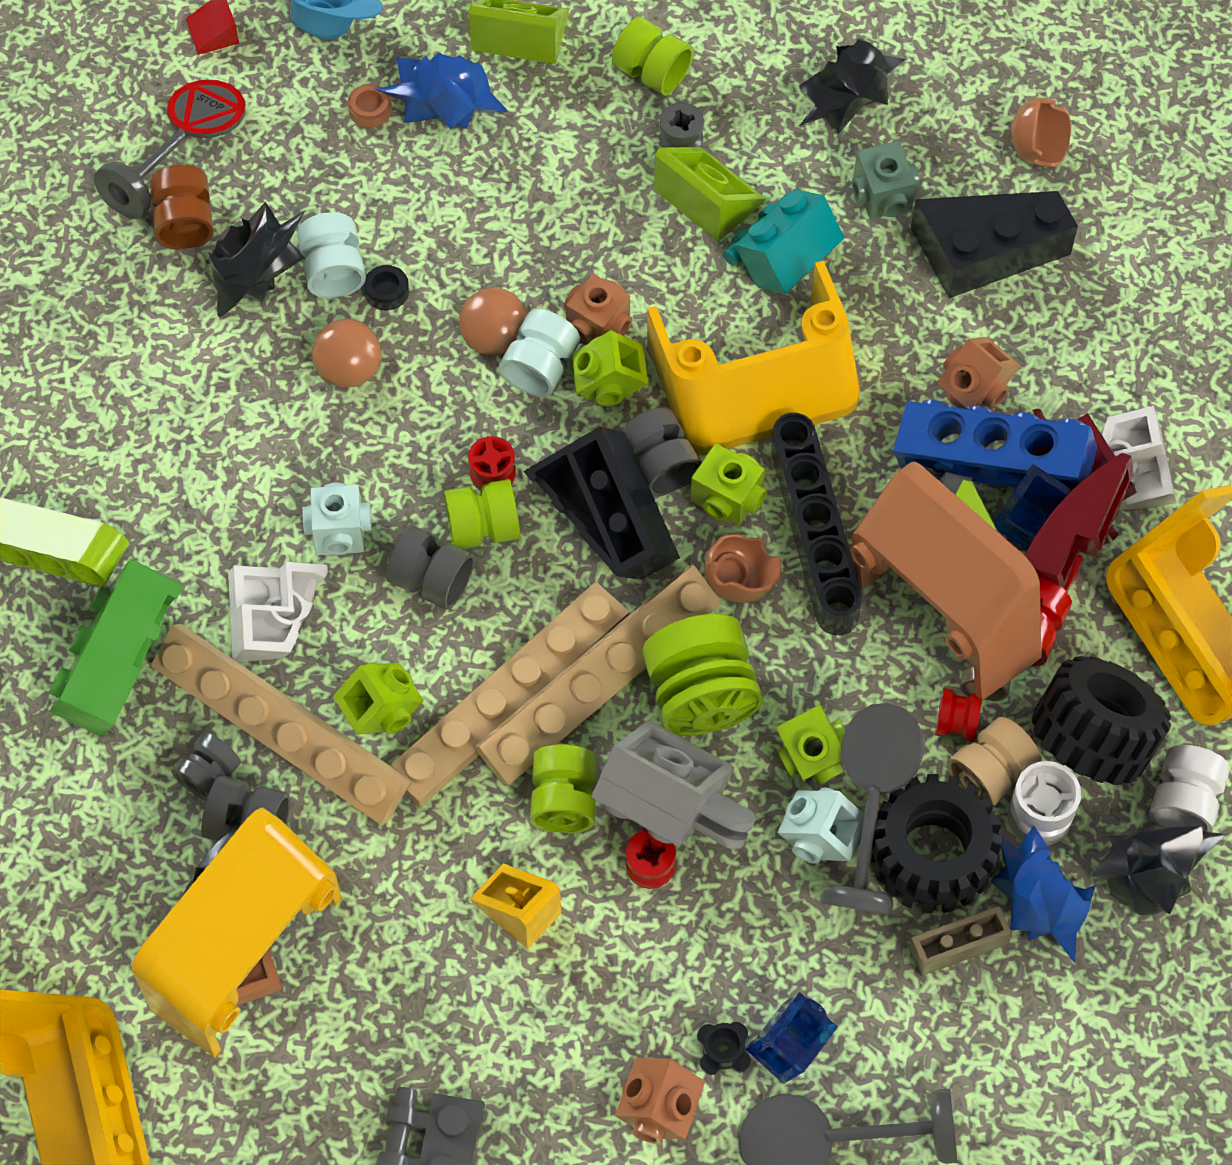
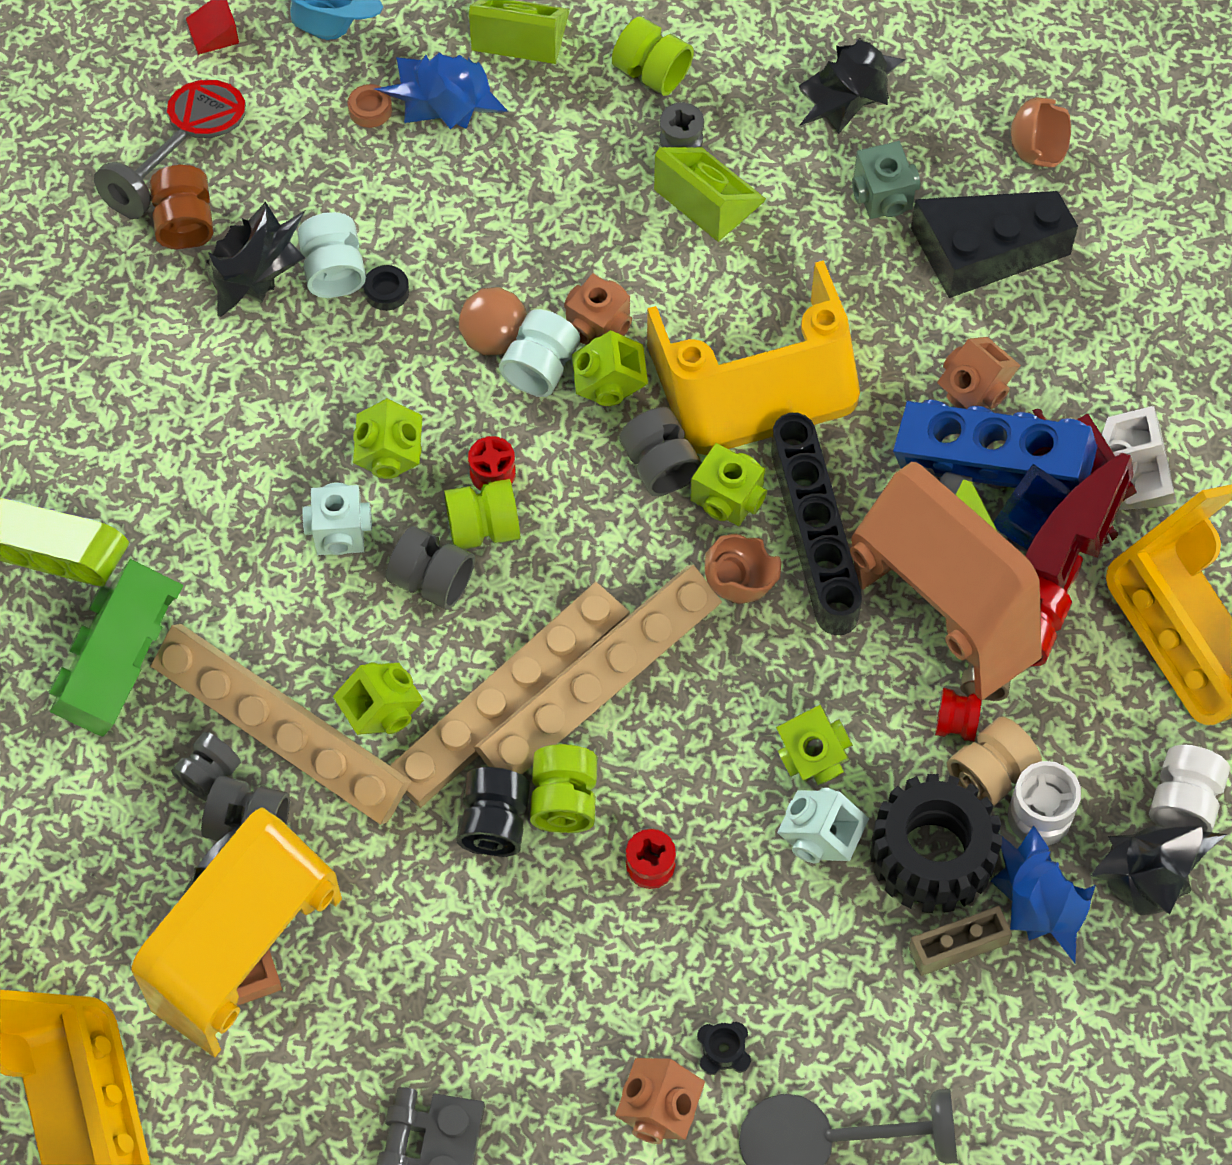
white slope [228,562,328,662] -> none
nougat hair [311,318,382,388] -> none
yellow slope [470,863,561,949] -> none
black wedge [523,426,680,580] -> none
light grey brick [591,720,756,849] -> none
lime wheel [642,614,764,736] -> none
teal brick [723,189,845,295] -> none
clear blue brick [745,992,838,1084] -> none
dark grey piece [822,703,924,915] -> none
black tyre [1032,656,1171,785] -> none
none -> lime brick [353,398,423,479]
none -> black wheel [456,767,530,857]

